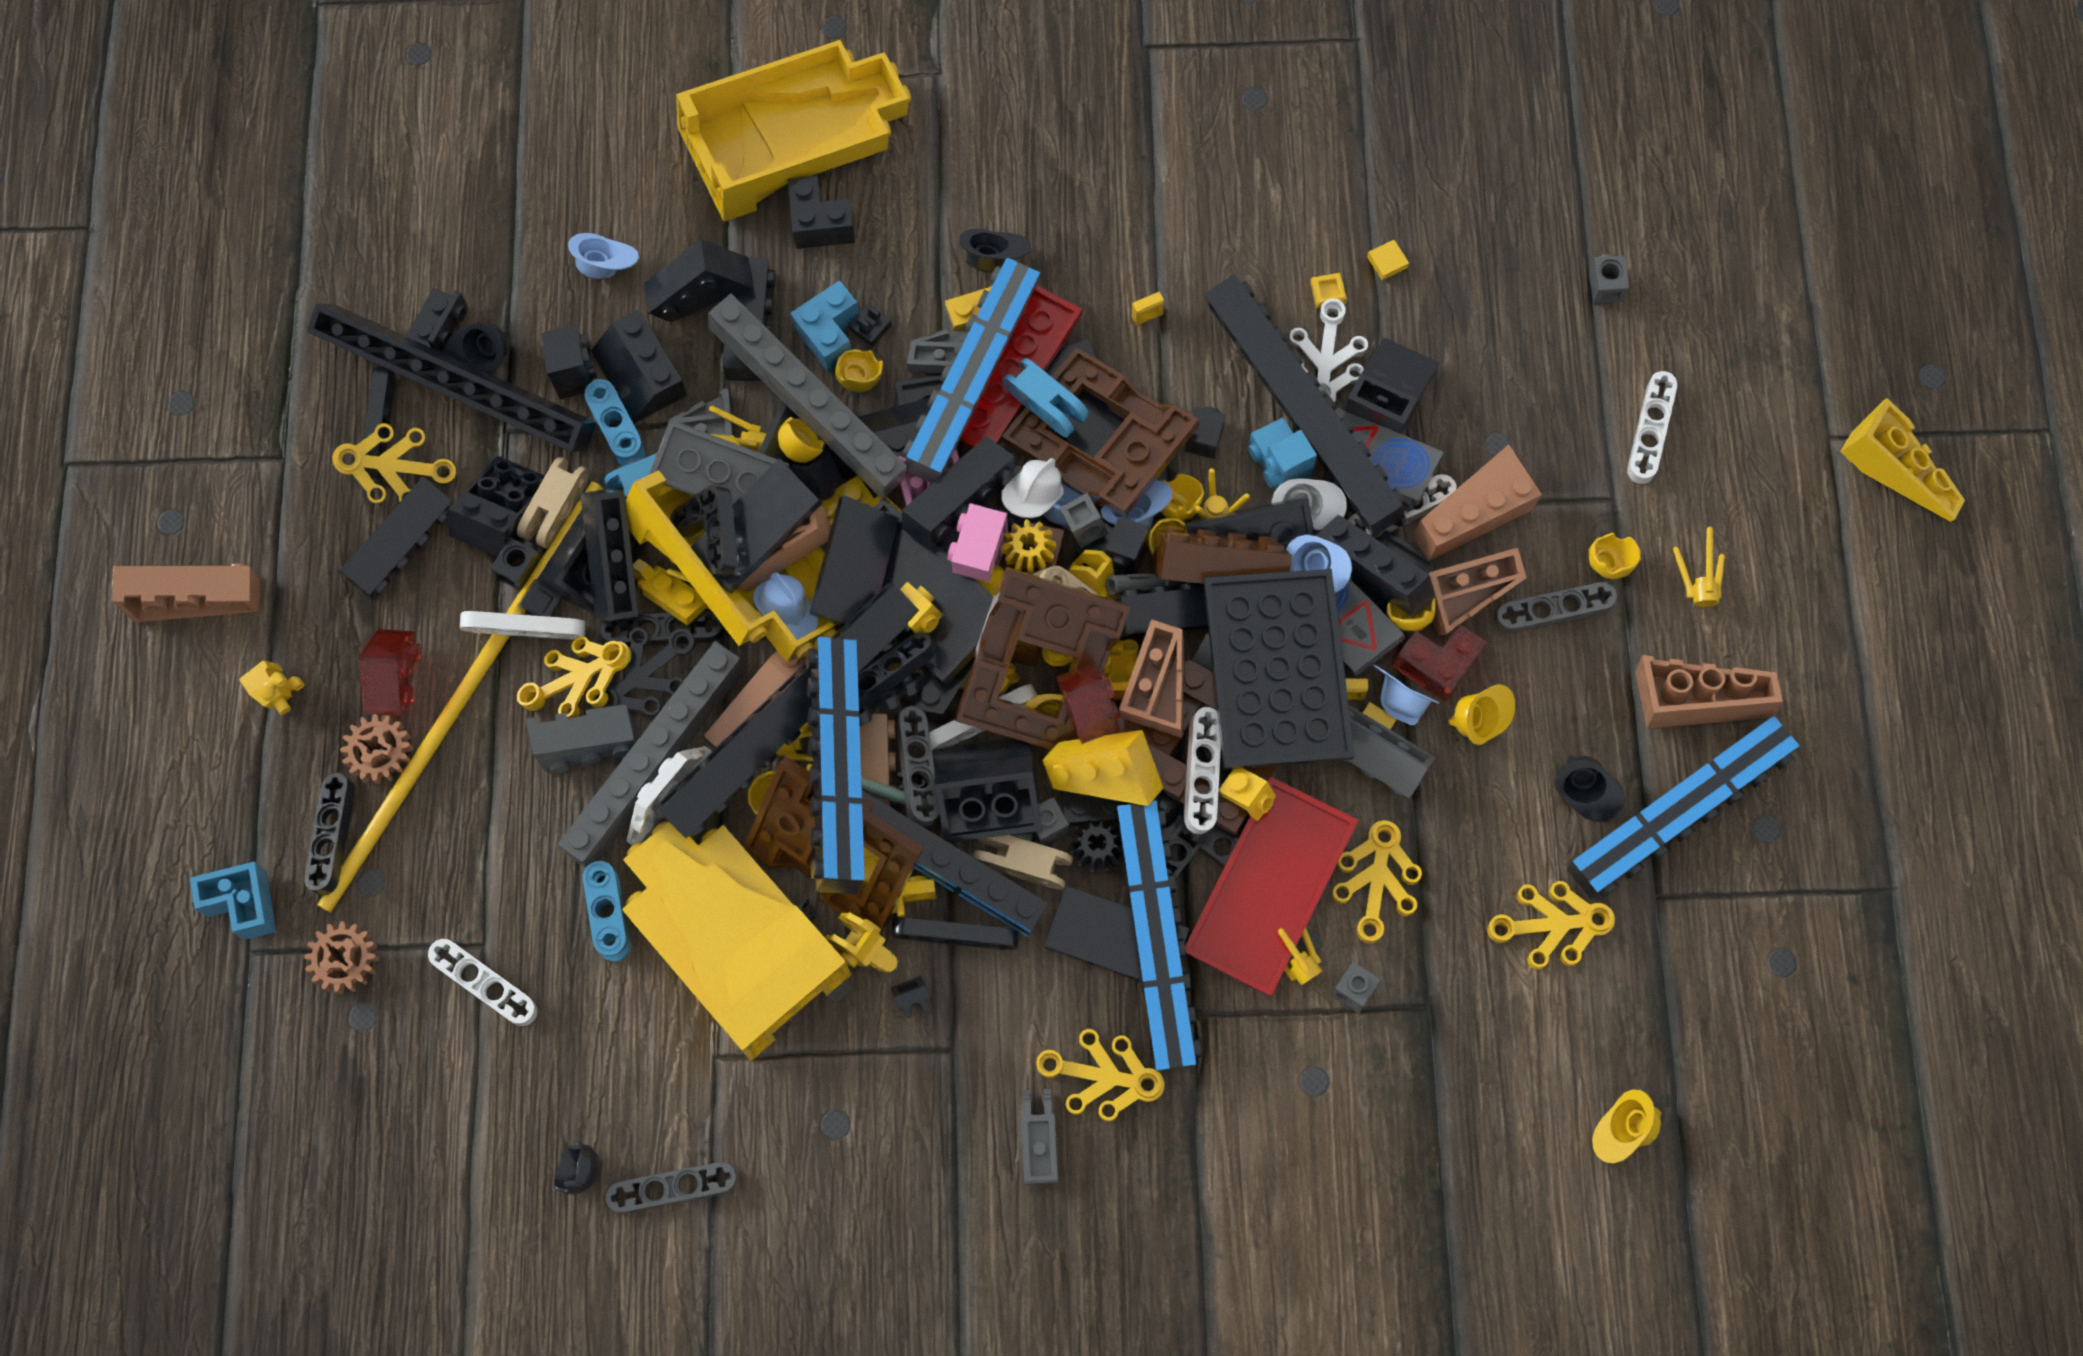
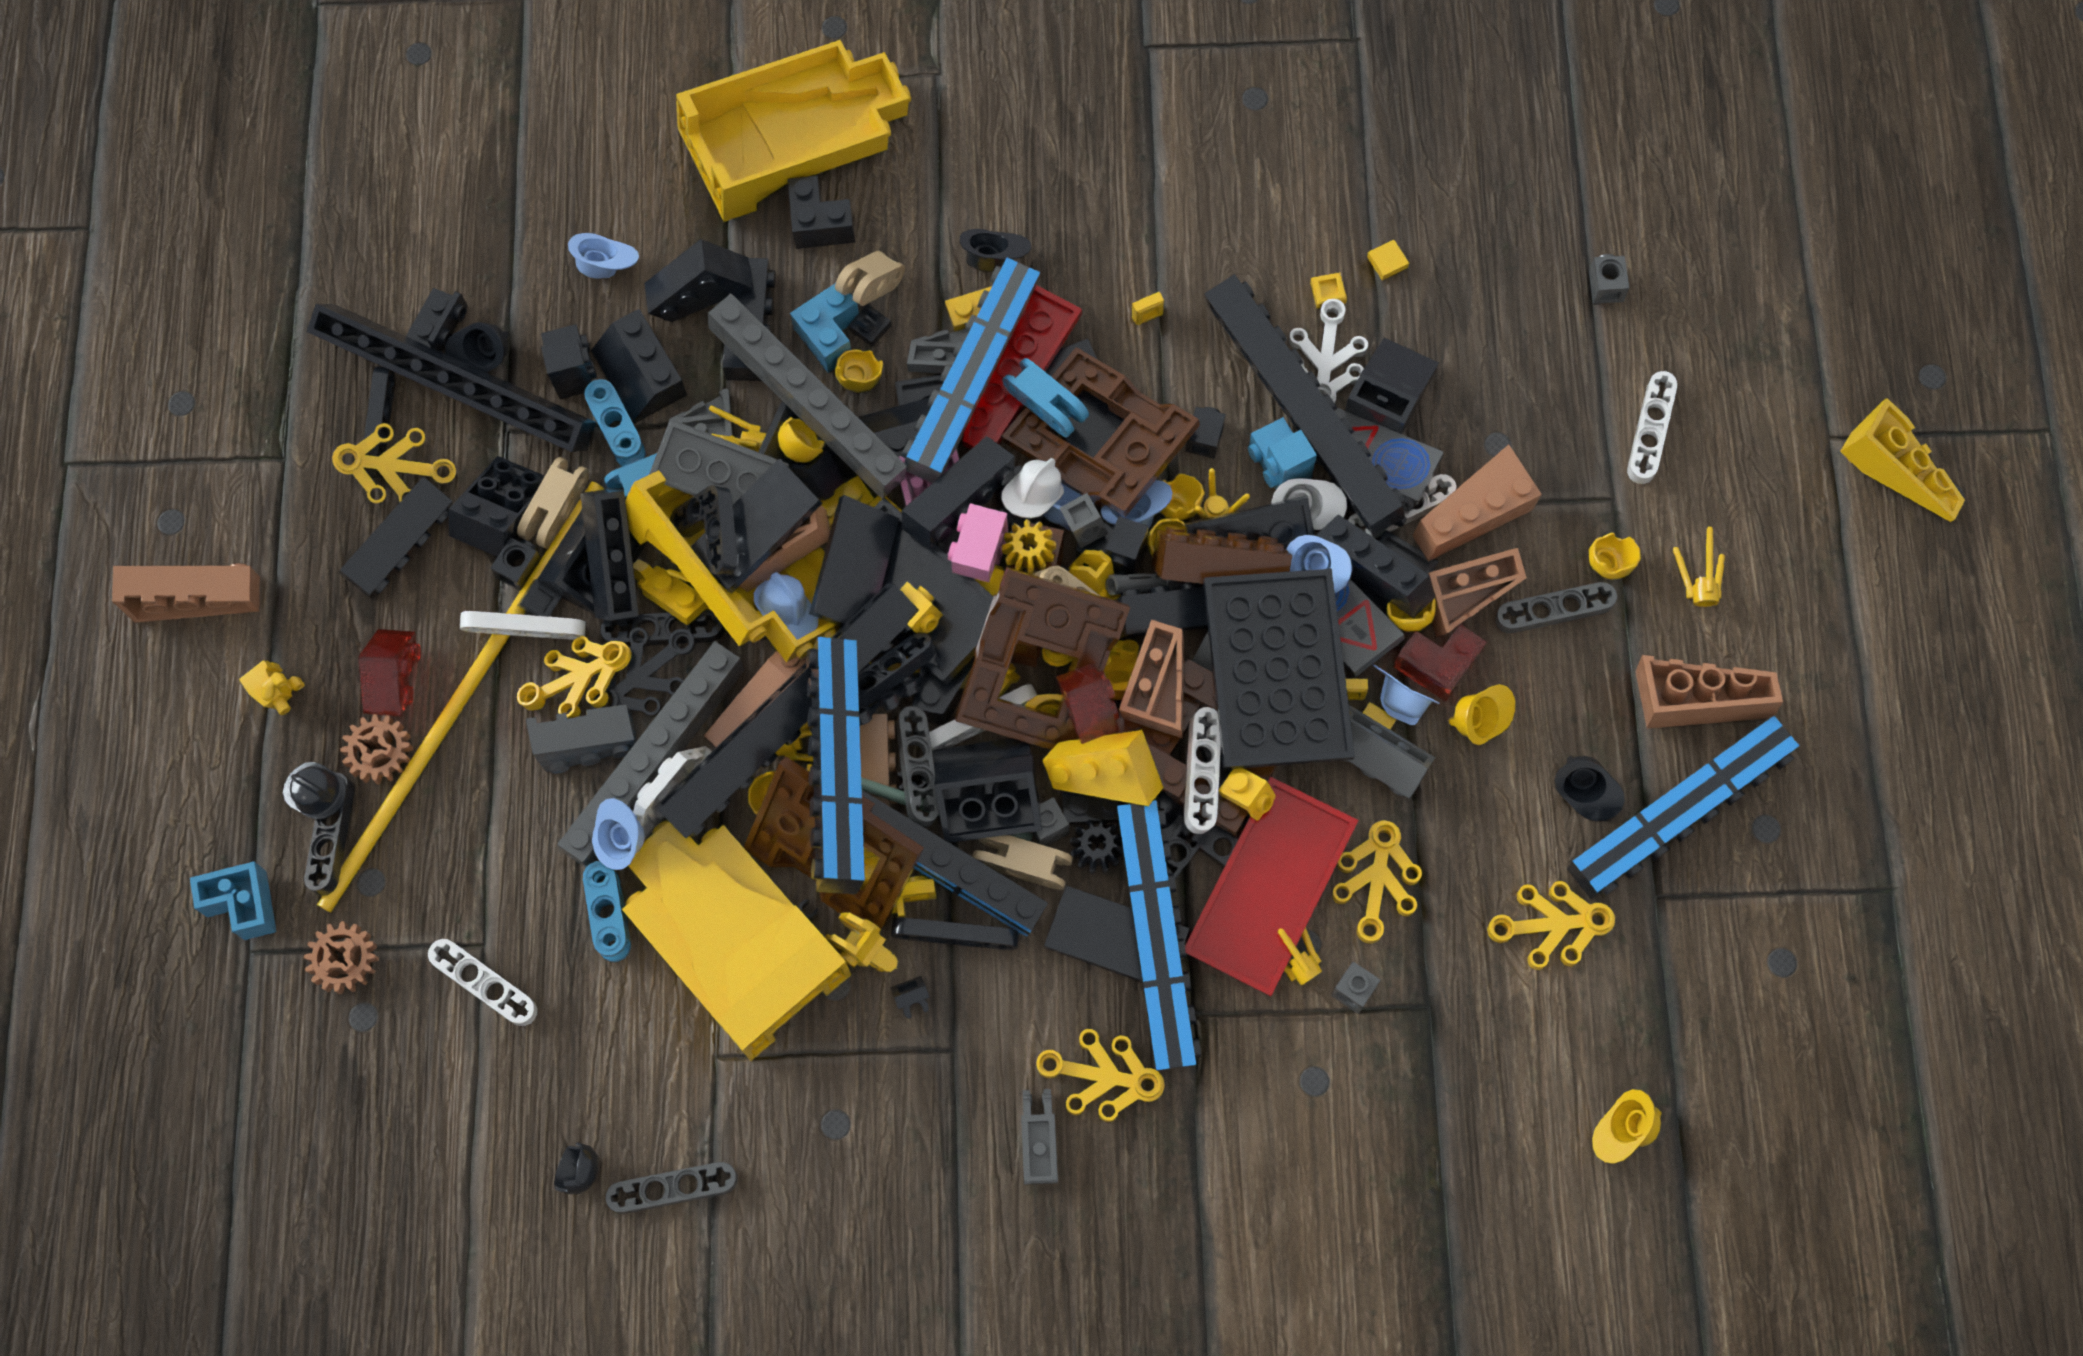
none -> black piece [283,762,347,820]
none -> light blue piece [592,798,645,870]
none -> tan piece [835,250,905,306]

